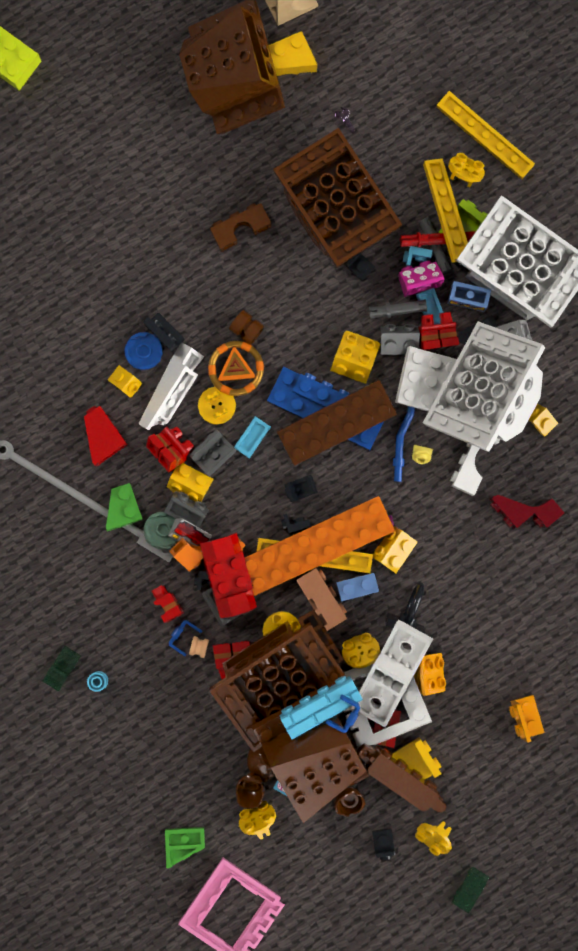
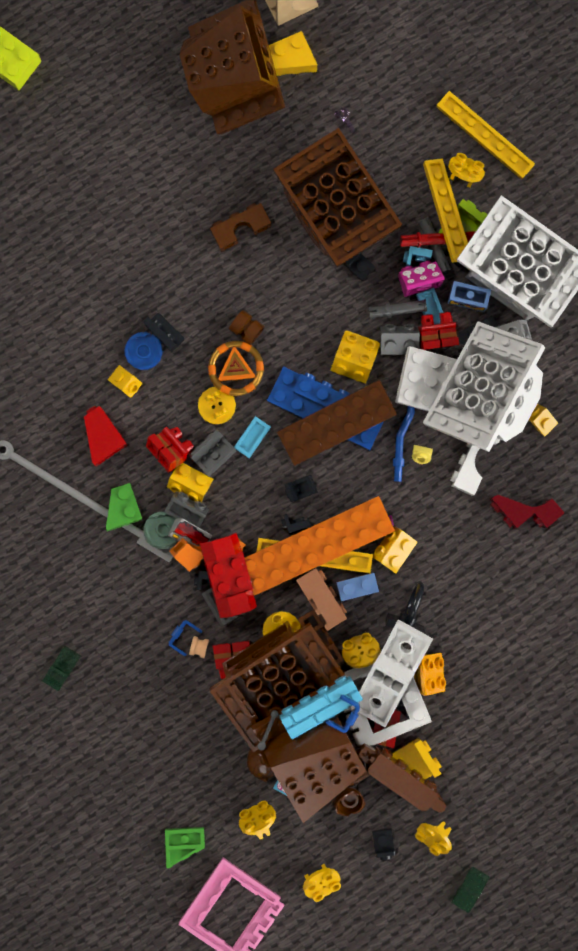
medium azure wheel [87,671,109,692] -> none
white wedge [139,343,204,430] -> none
red hips [152,585,184,623] -> none
reddish brown hair [236,771,265,809] -> none
light orange bracket [509,695,544,743] -> none
none -> dark grey hinge [258,710,279,750]
none -> yellow plate [303,864,341,902]

